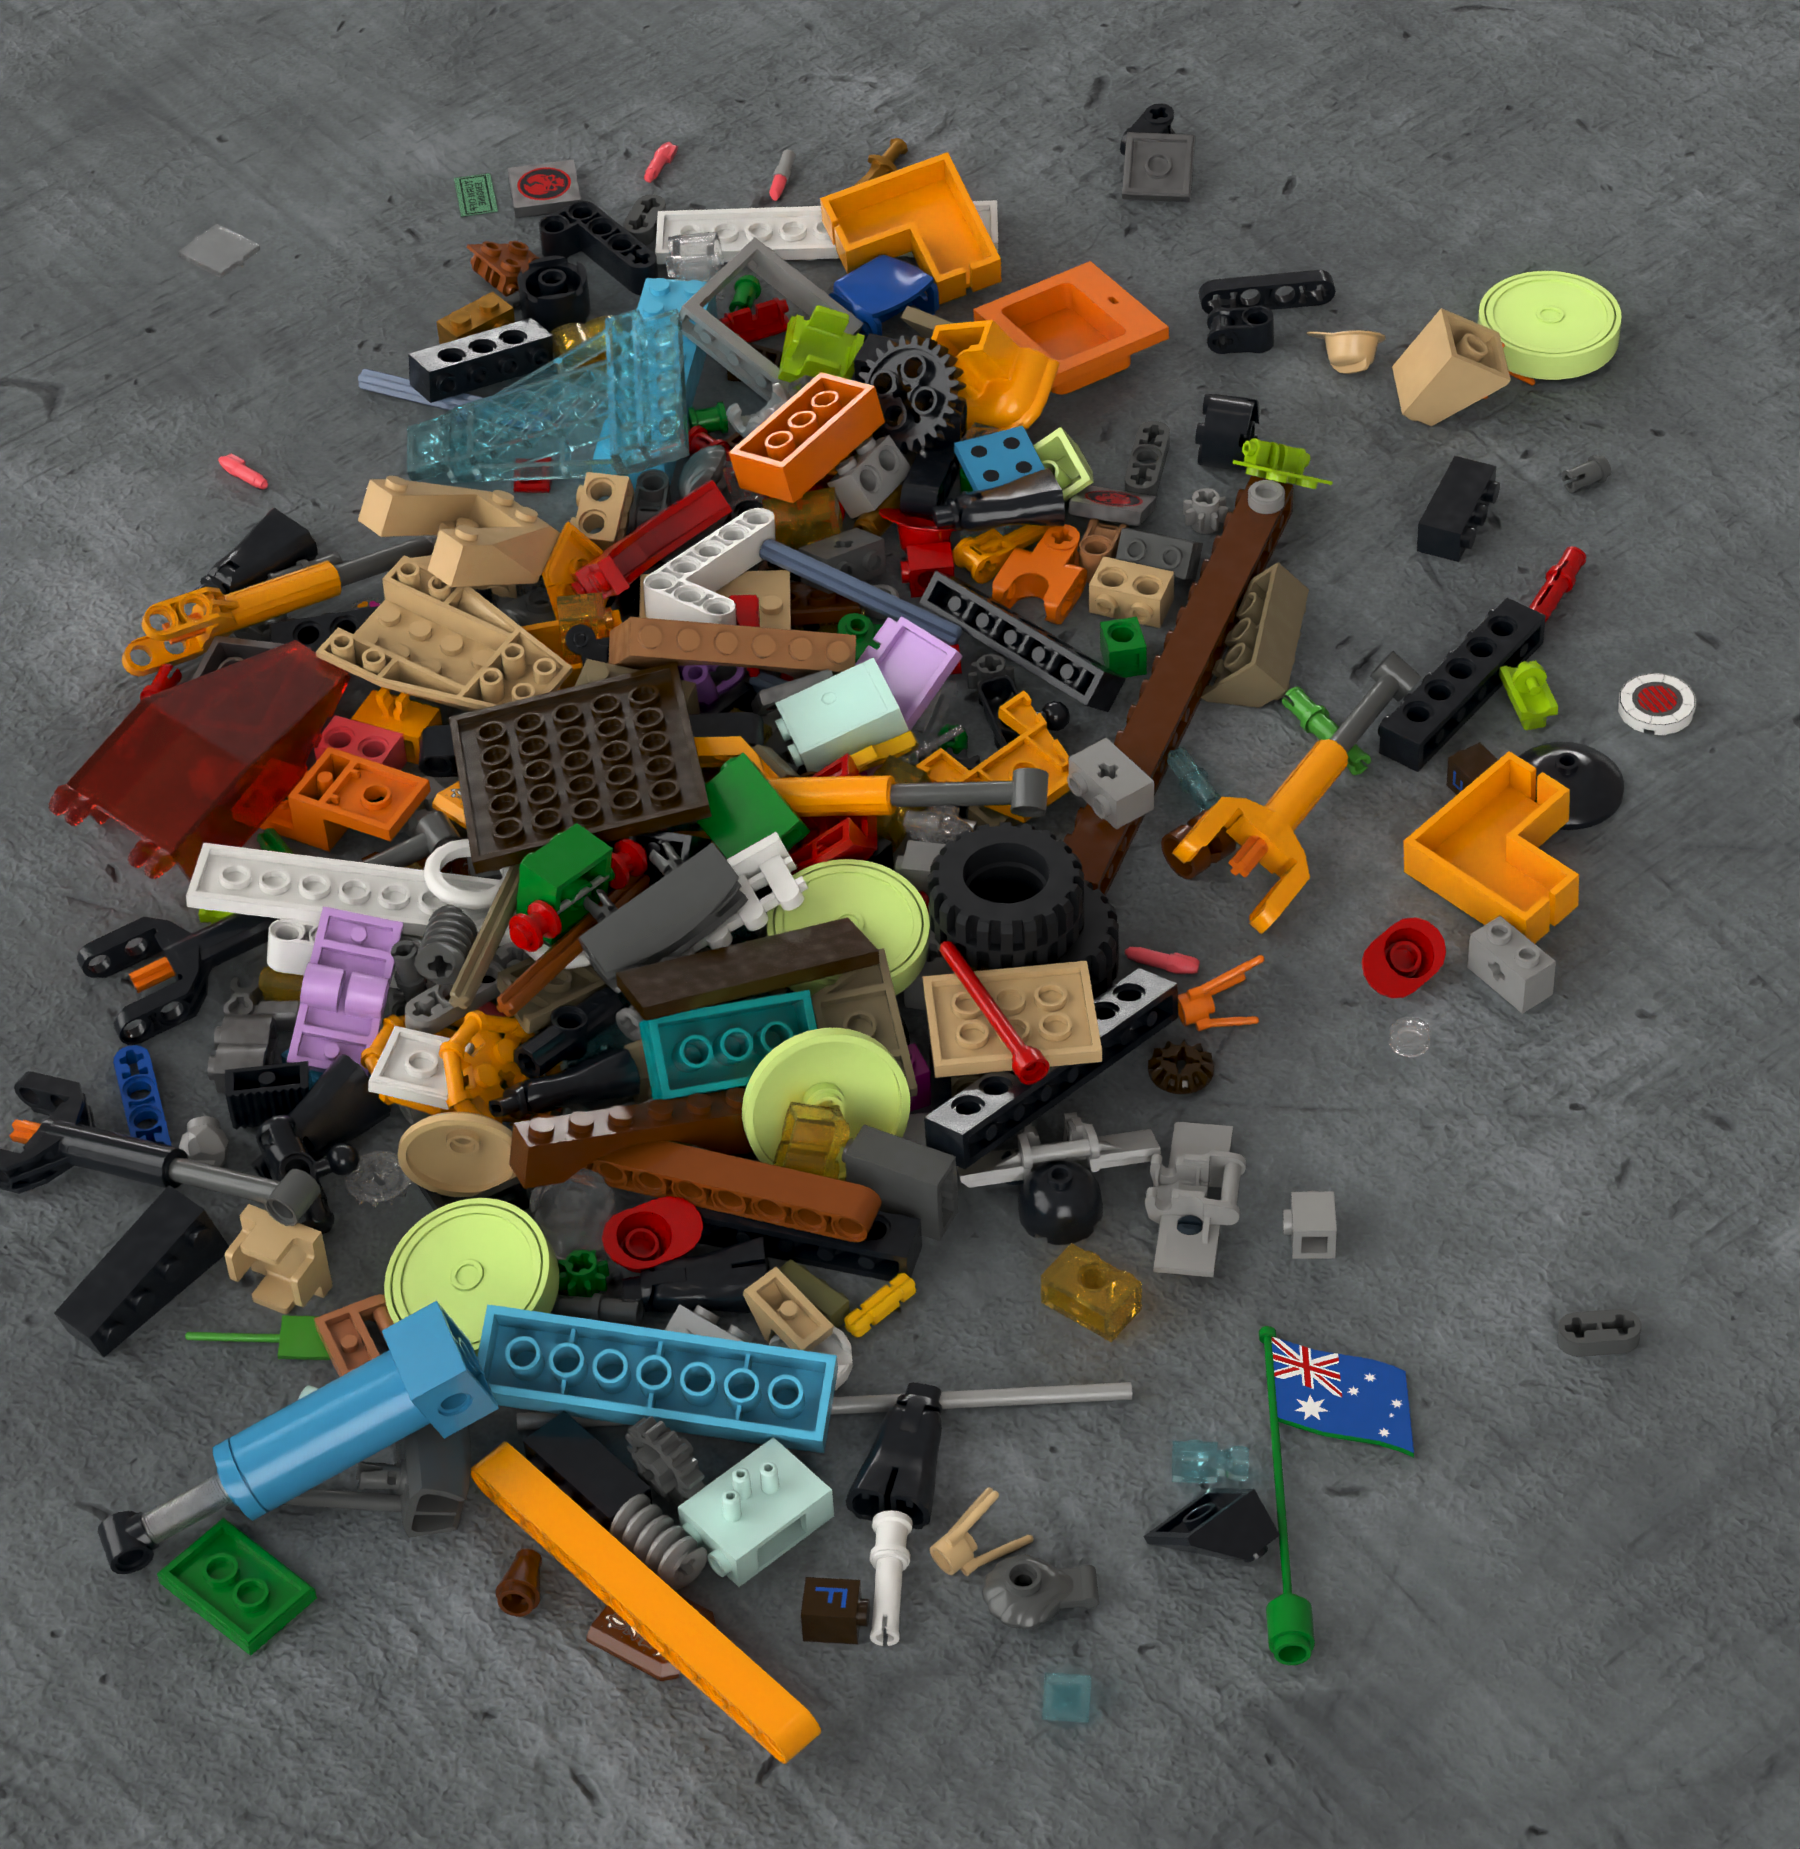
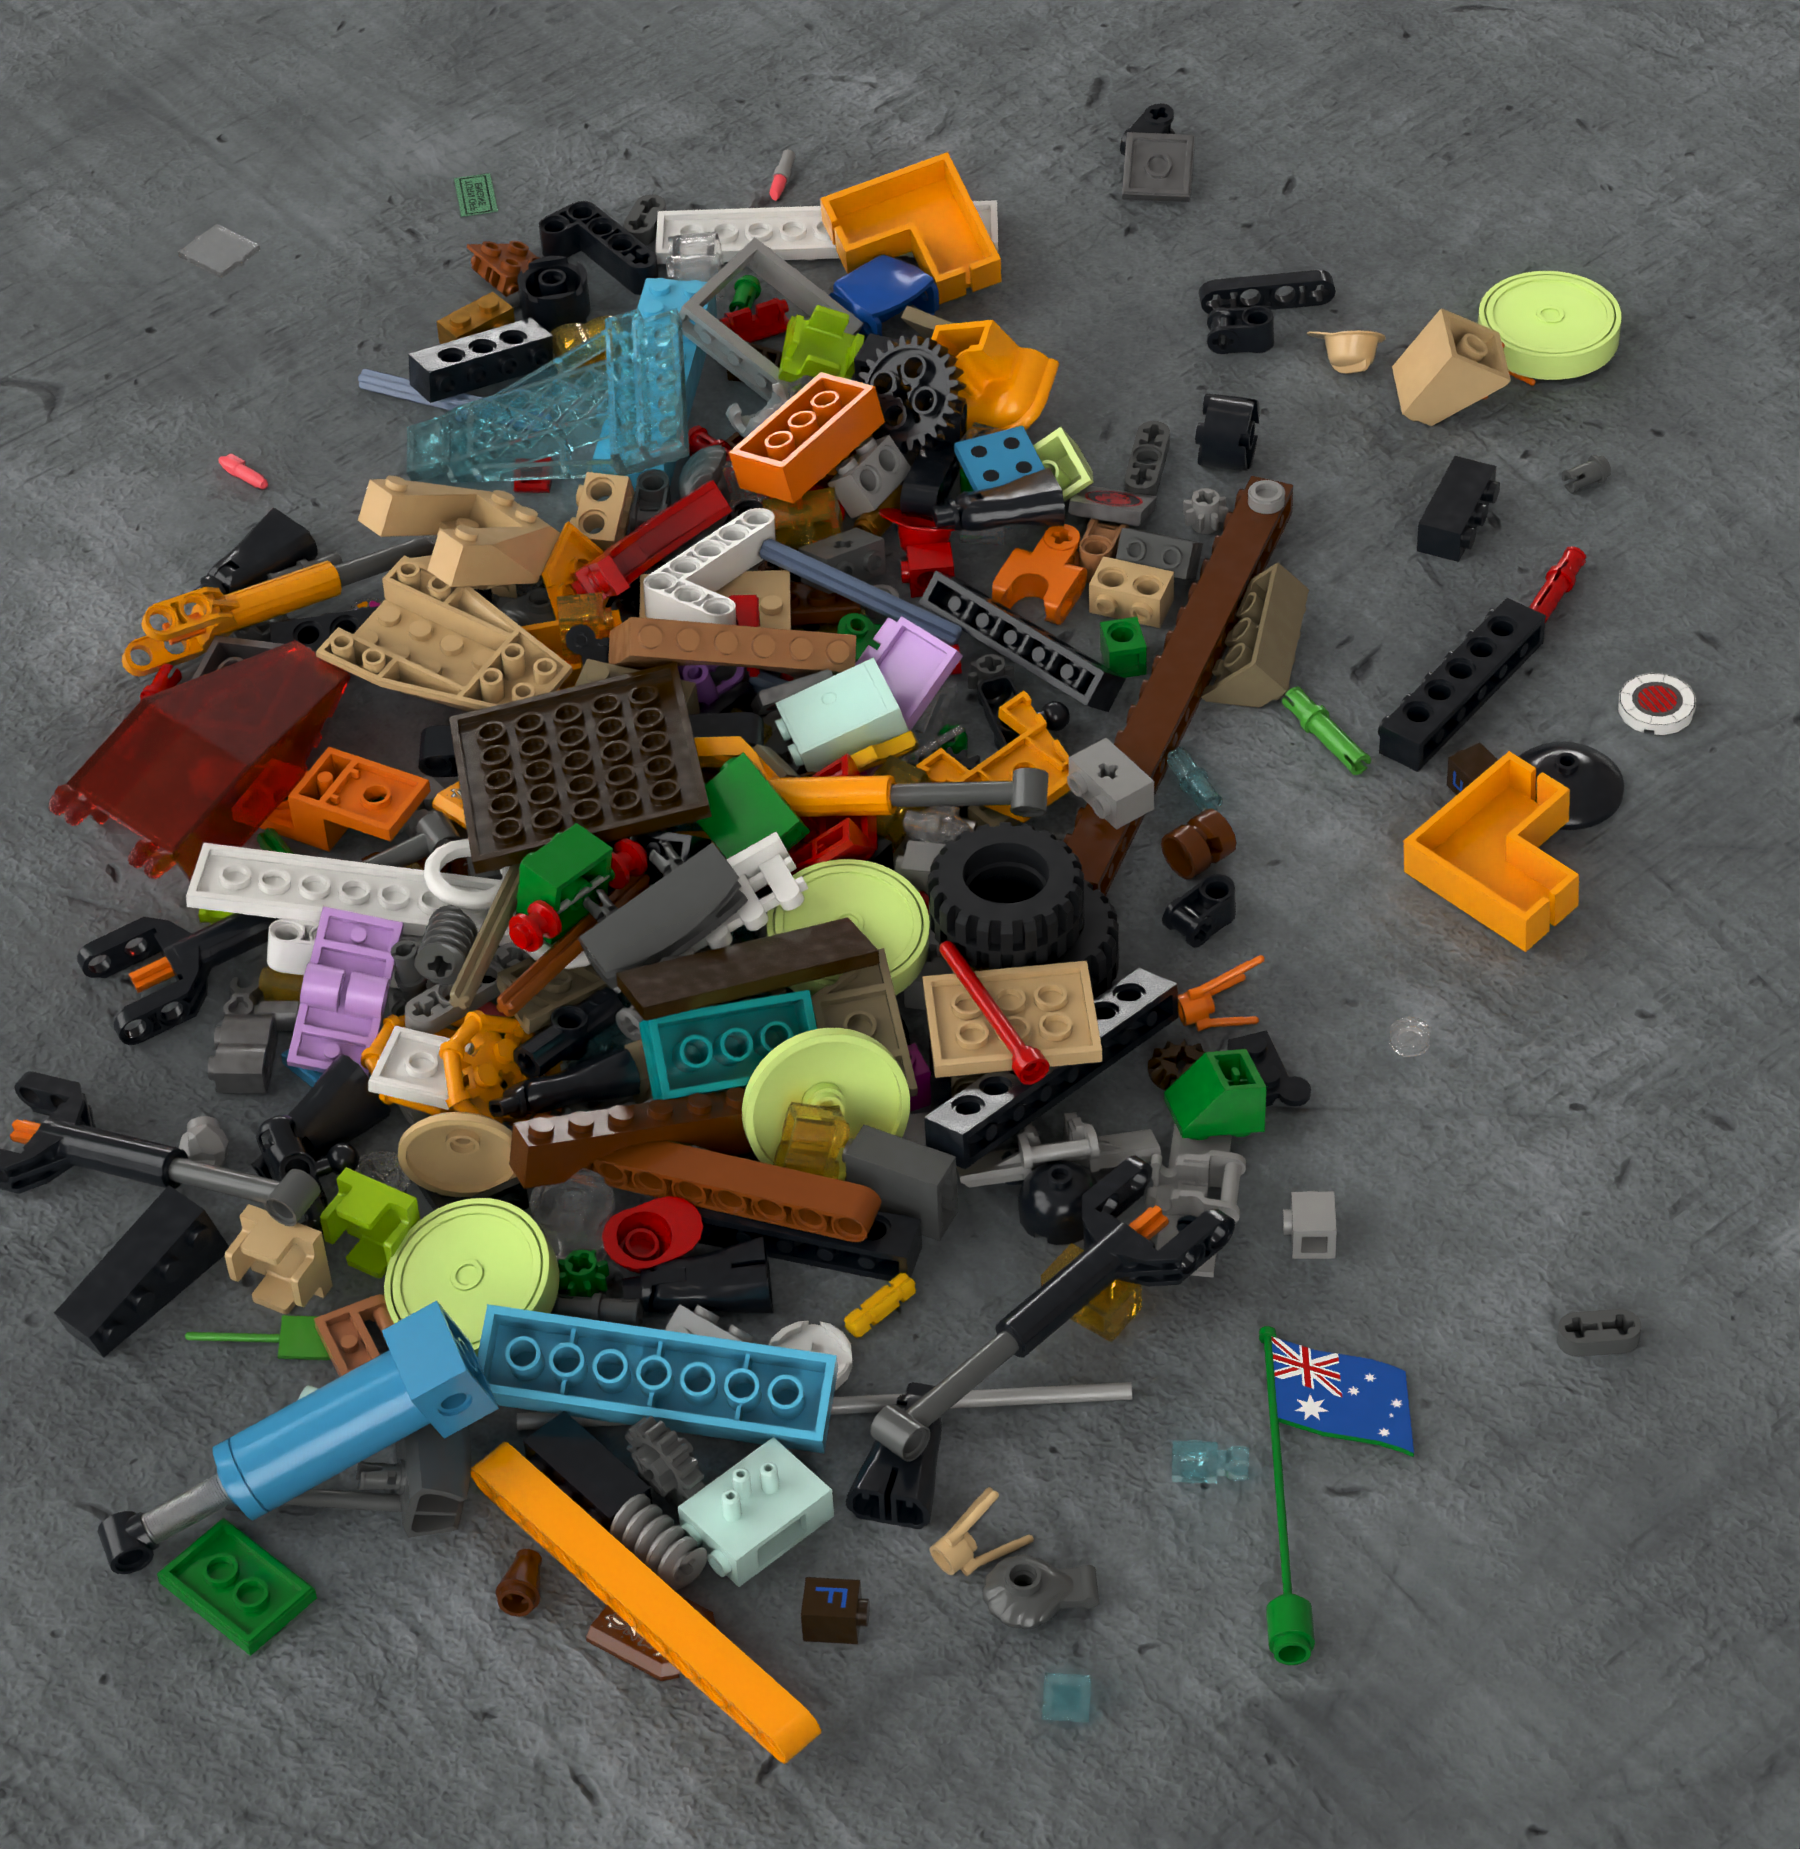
blue beam [113,1045,172,1146] -> none
black brick [225,1061,313,1130] -> none
coral brick [313,715,407,770] -> none
light orange brick [351,687,442,765] -> none
tile [508,160,581,218] -> none
coral piece [644,142,678,183] -> none
green bush [687,401,728,438] -> none
tan slope [743,1267,834,1351] -> none
olive piece [779,1259,850,1328] -> none
pearl gold sword [854,138,908,186] -> none
white pin [870,1510,913,1646] -> none
light orange connector [952,525,1051,584] -> none
orange piece [973,261,1169,395] -> none
coral piece [1125,947,1200,974] -> none
black slope [1143,1488,1280,1562] -> none
light orange piece [1172,651,1421,934] -> none
lime hinge [1233,438,1333,489] -> none
red piece [1361,917,1446,998] -> none
light grey brick [1467,916,1556,1014] -> none
lime hips [1499,660,1558,730] -> none
none -> lime panel [320,1167,421,1278]
none -> black piece [871,1155,1235,1462]
none -> black piece [1162,874,1236,948]
none -> green slope [1164,1049,1266,1140]
none -> black hinge [1228,1030,1311,1107]

